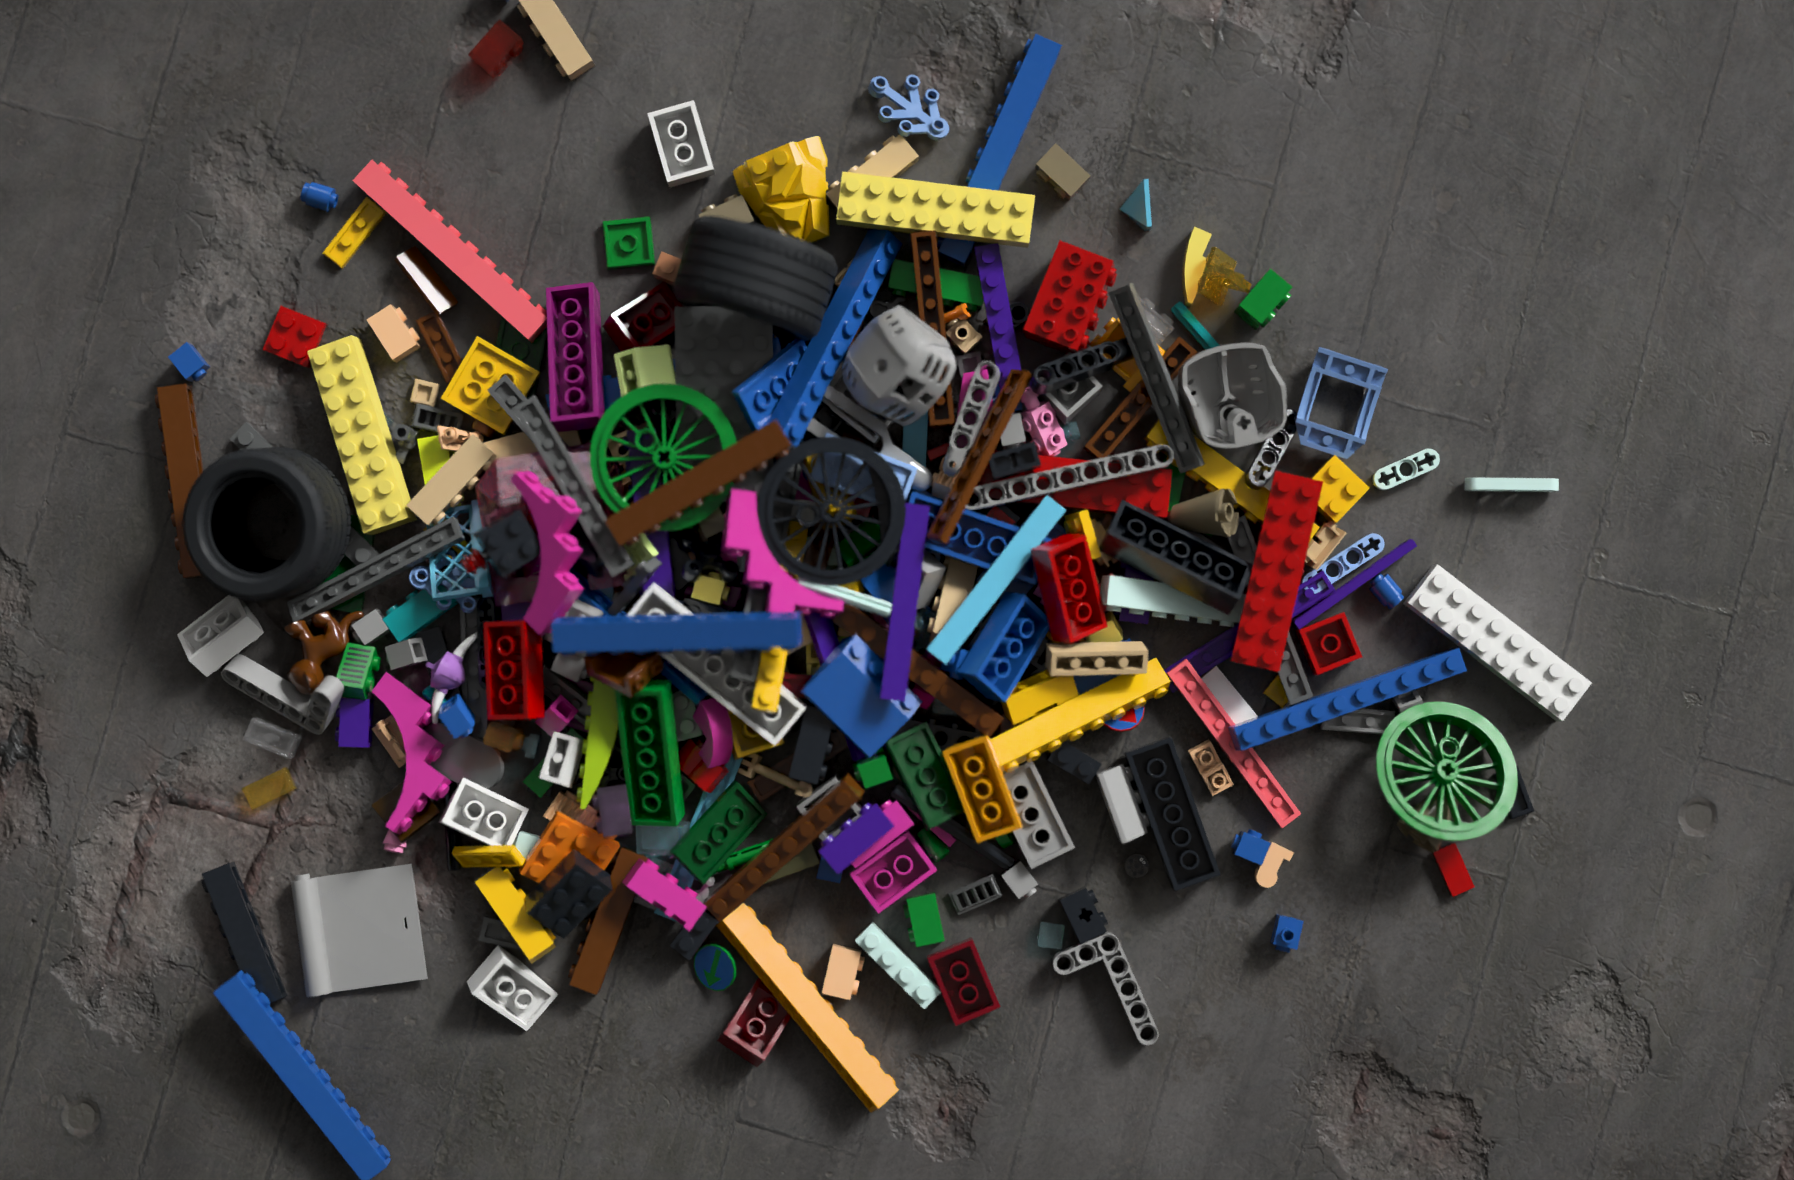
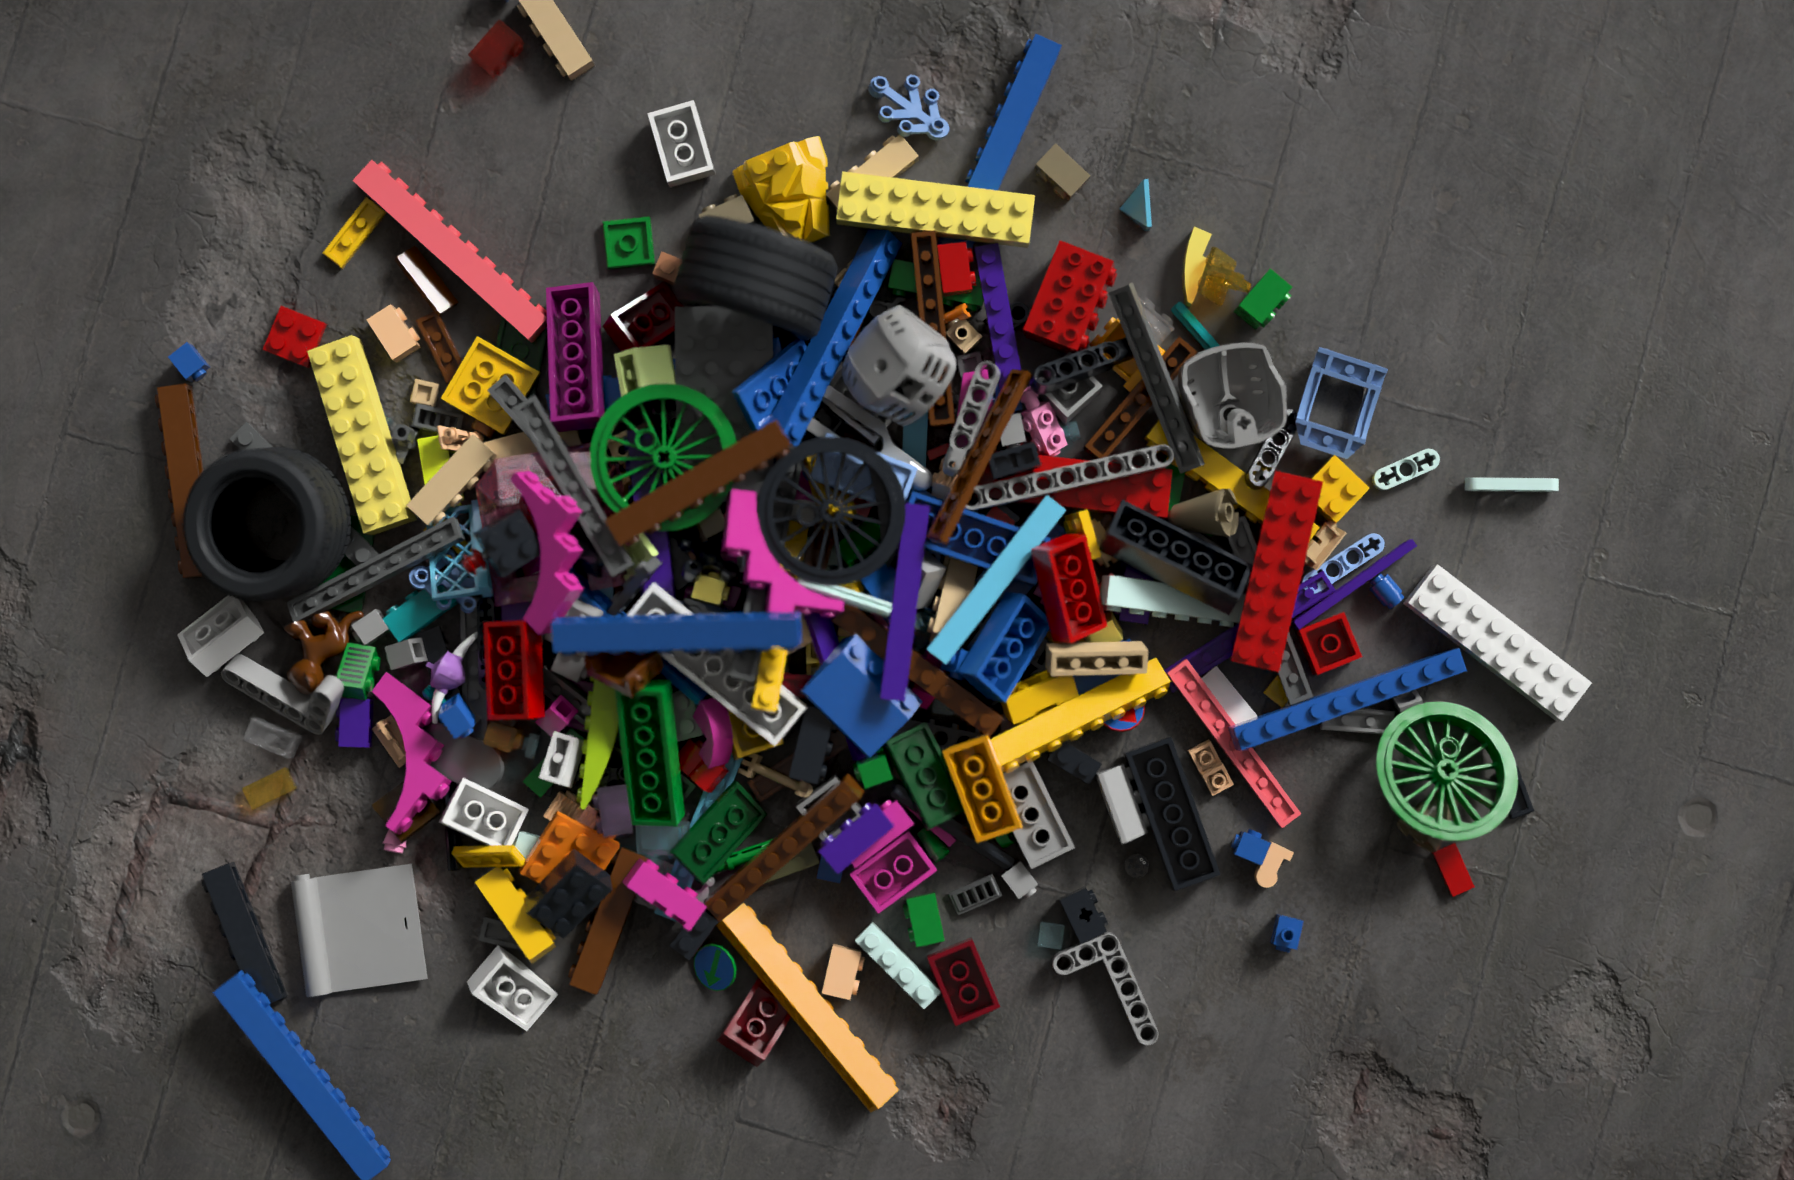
blue brick [300,182,339,212] -> none
none -> red brick [937,241,976,296]

